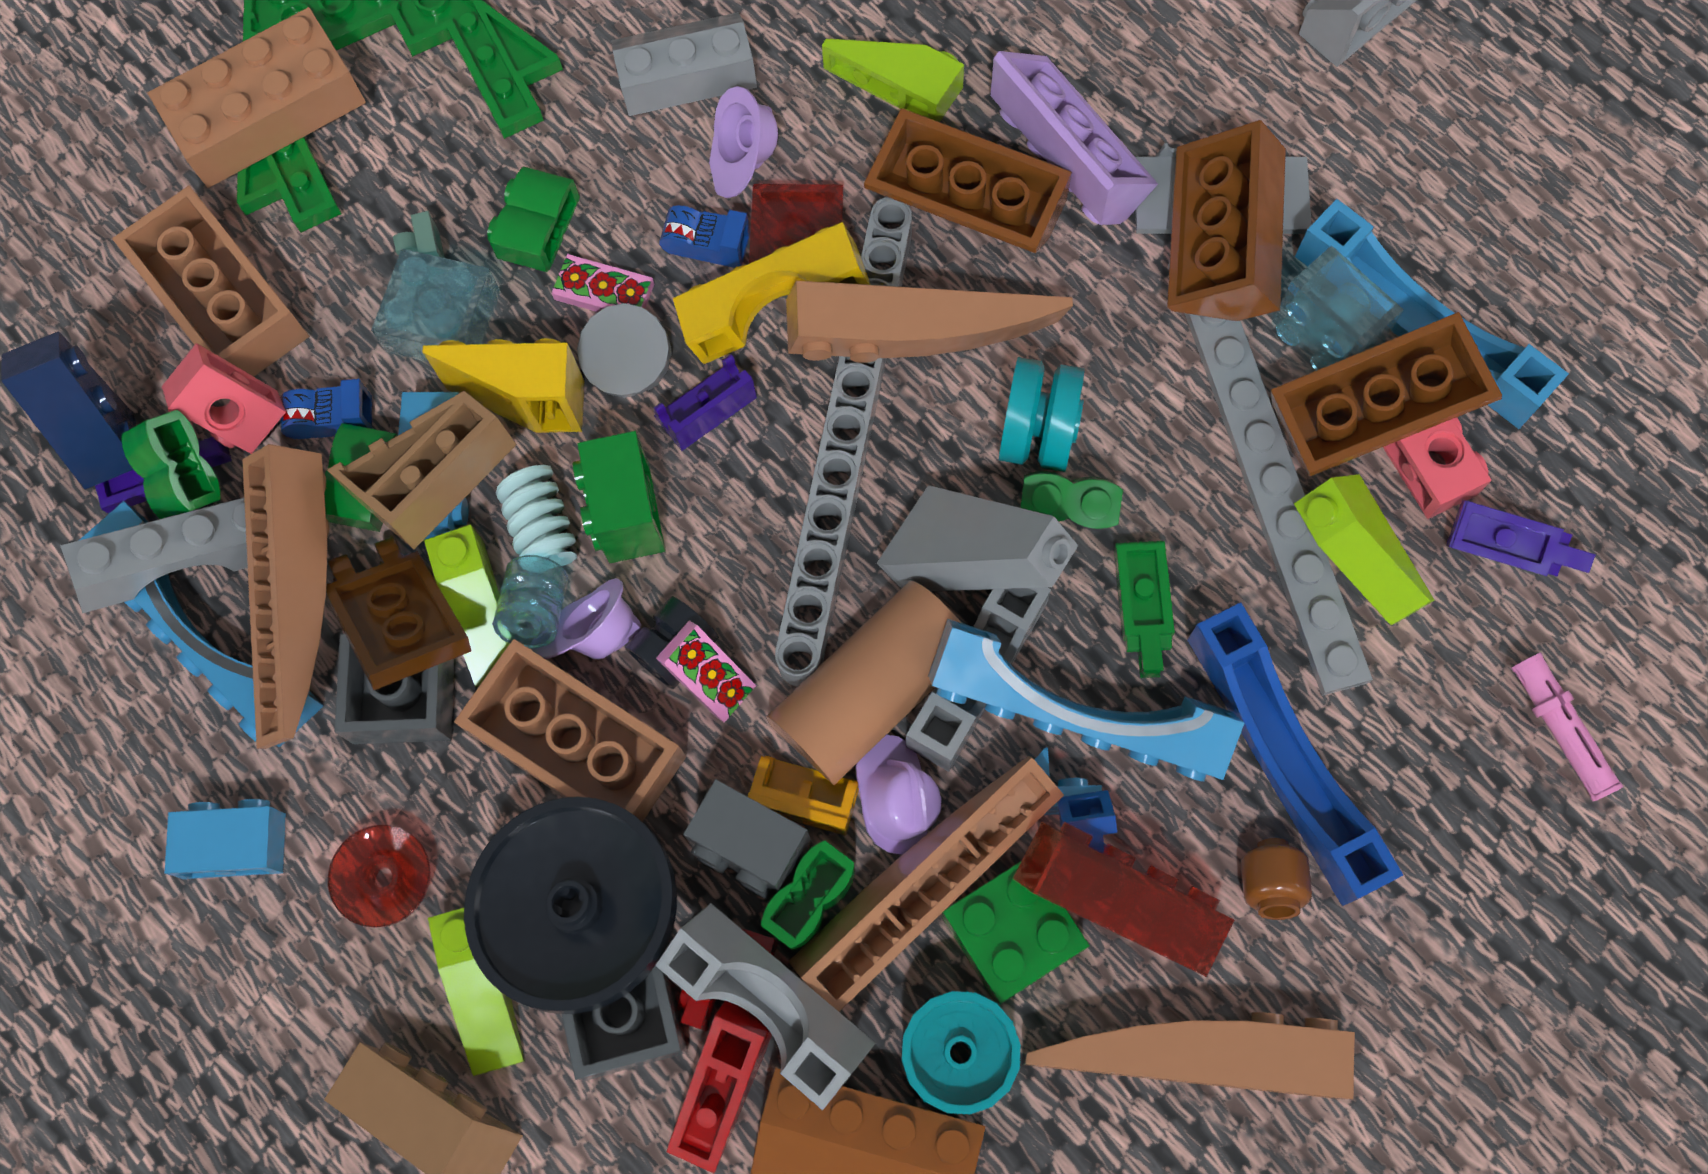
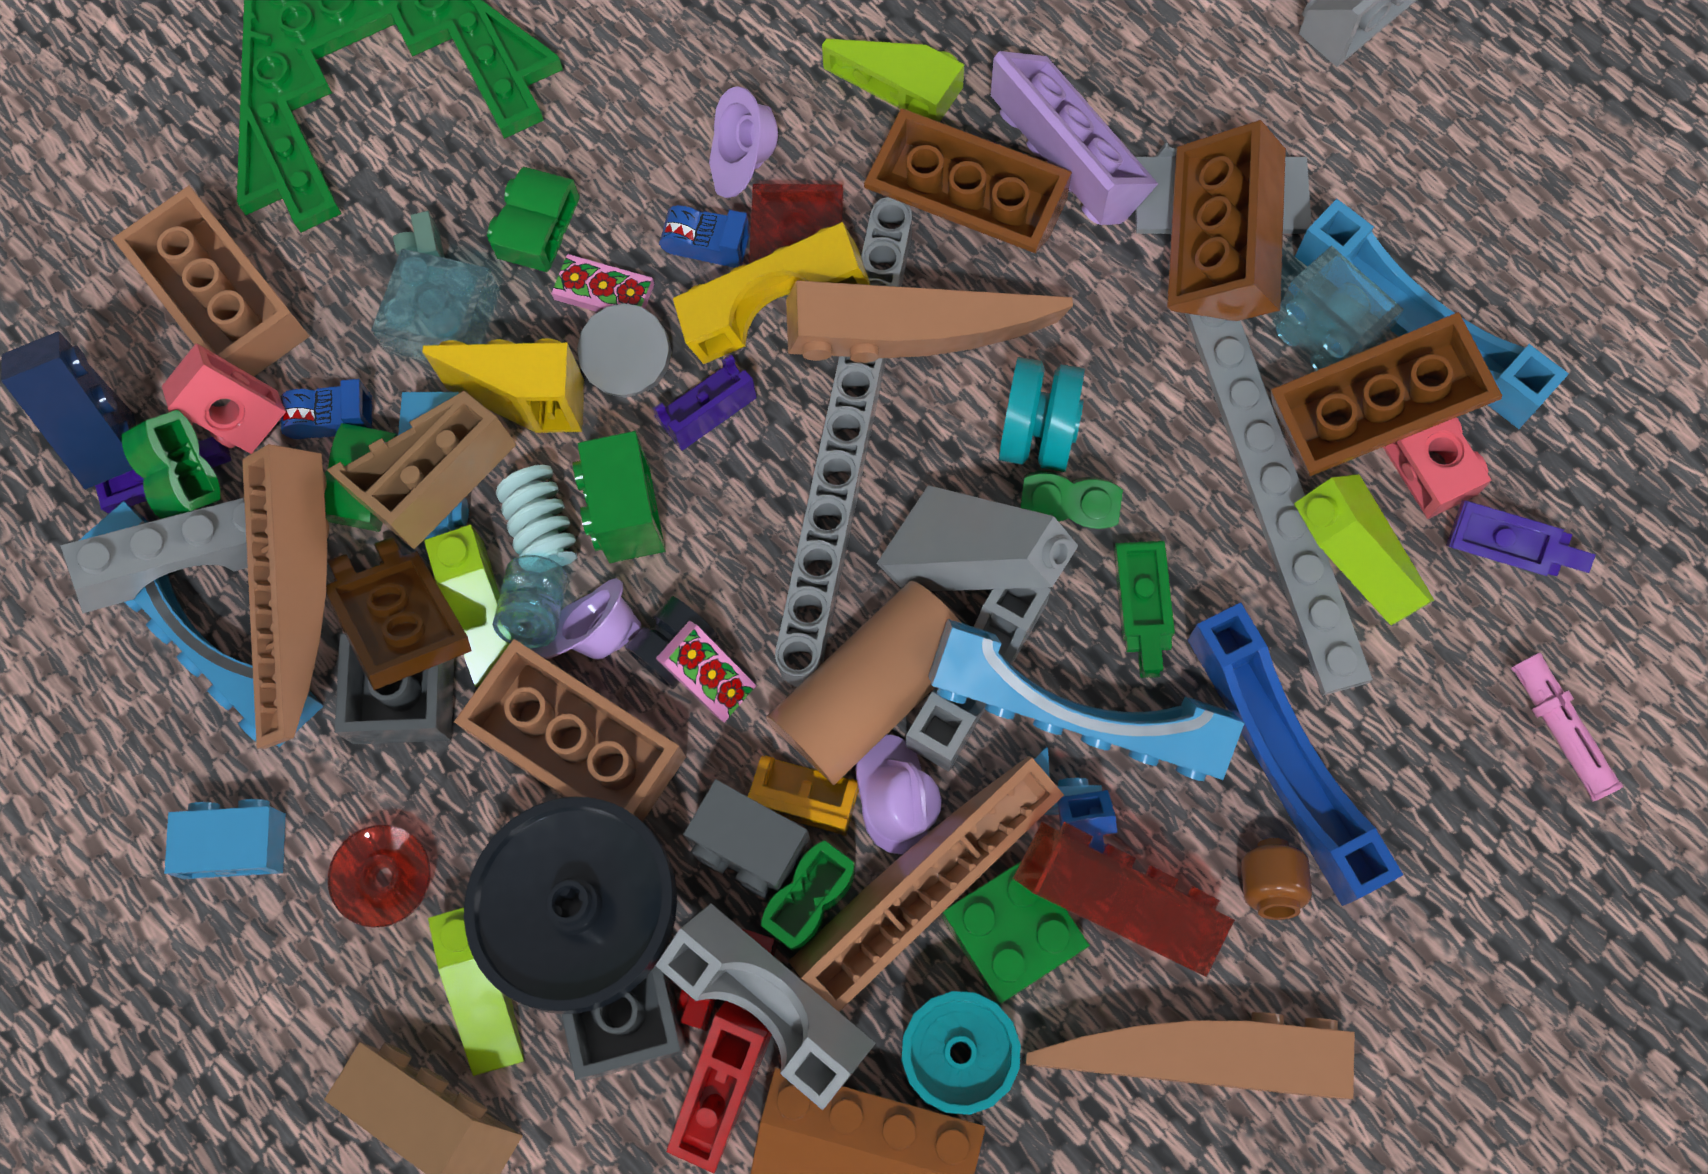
nougat brick [147,7,366,188] -> none
light grey slope [612,12,757,116] -> none

